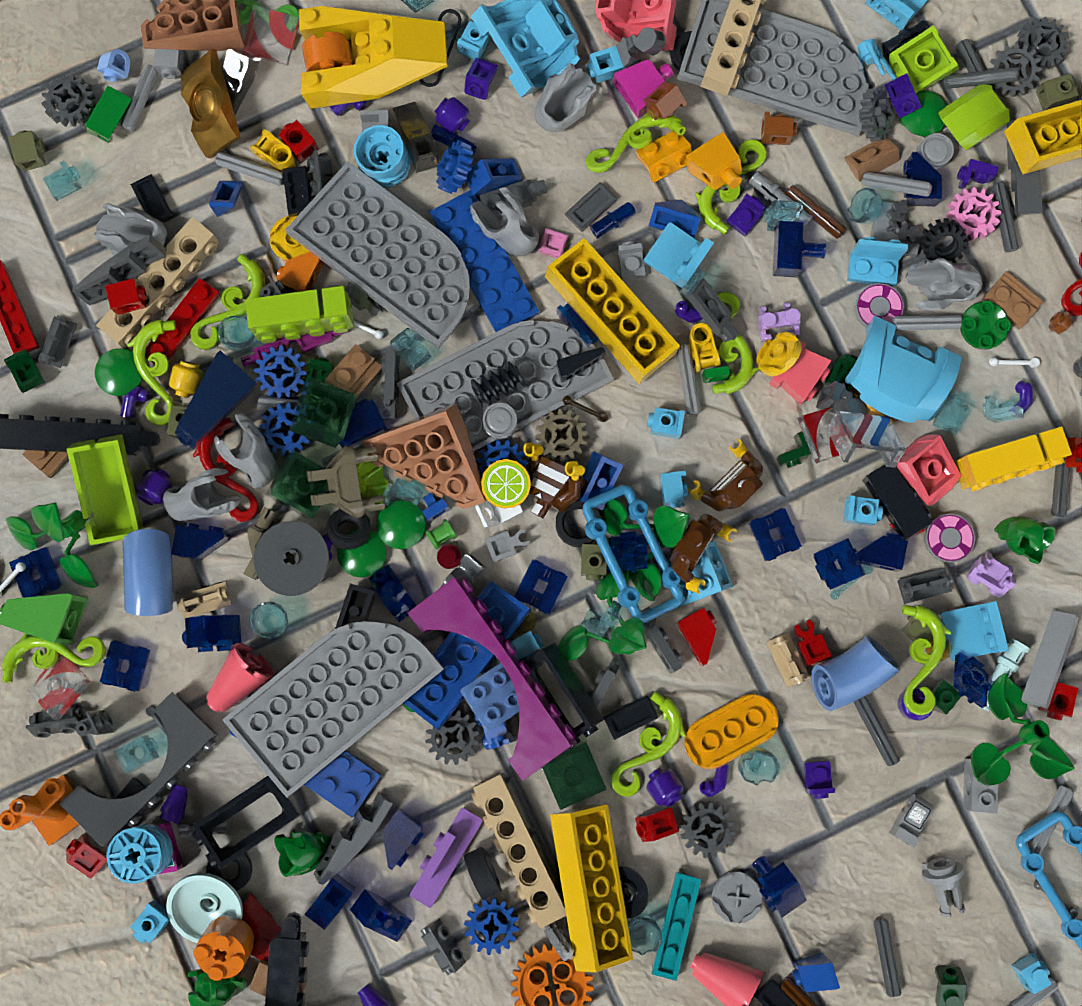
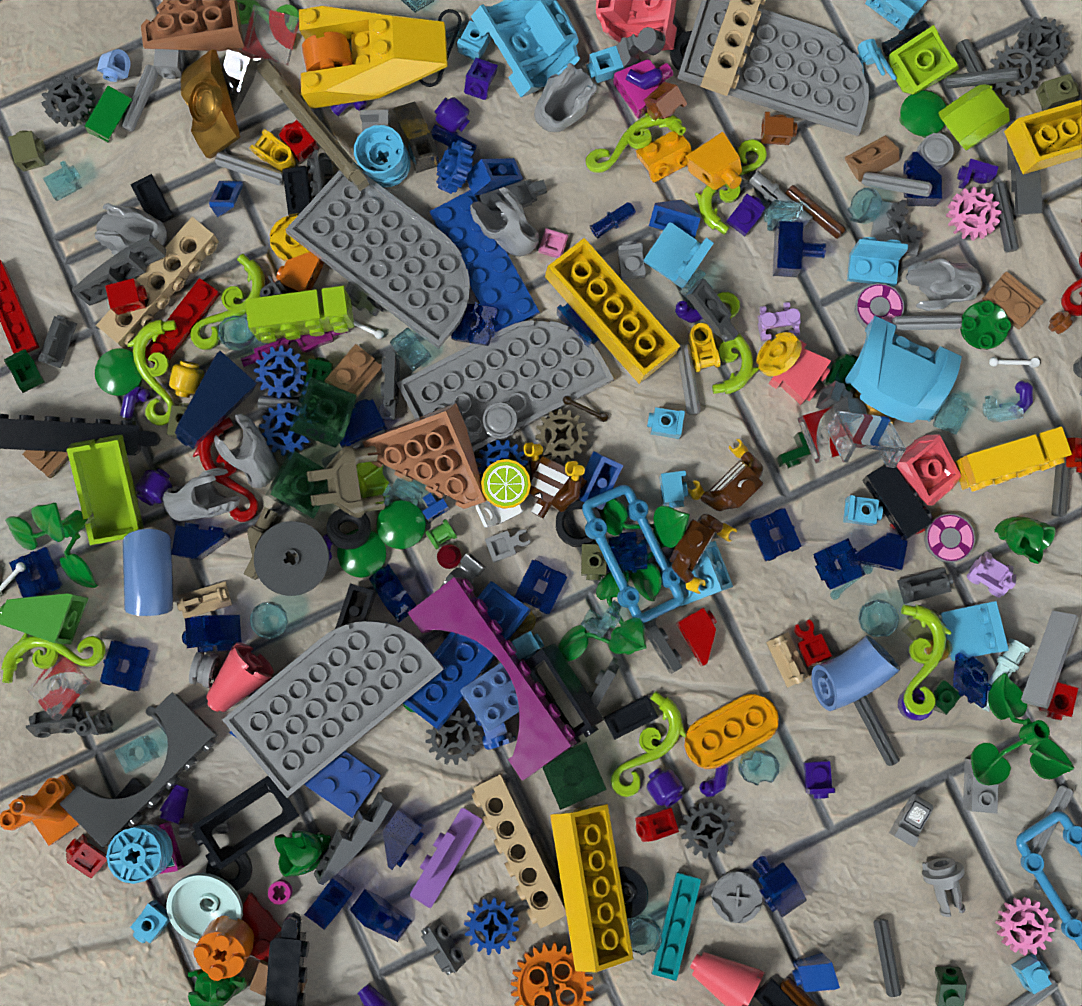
black tyre [464,847,502,900] -> none
black piece [471,361,527,408] -> none
light grey axle [544,922,574,961] -> none
black slope [556,347,605,383] -> none
dark grey tile [565,182,616,232] -> none
green tile [702,366,730,384] -> none
dark grey gear [859,87,894,142] -> none
dark purple bracket [885,73,921,118] -> none
black tyre [920,218,969,263] -> none
none -> light grey wheel [189,650,220,688]
none -> dark tan piece [256,59,370,191]
none -> dark pink bush [268,880,293,905]
none -> clear blue piece [451,303,500,346]
none -> dark purple arm [626,68,663,90]
none -> clear light blue hair [857,599,899,637]
none -> bright pink gear [995,897,1055,955]

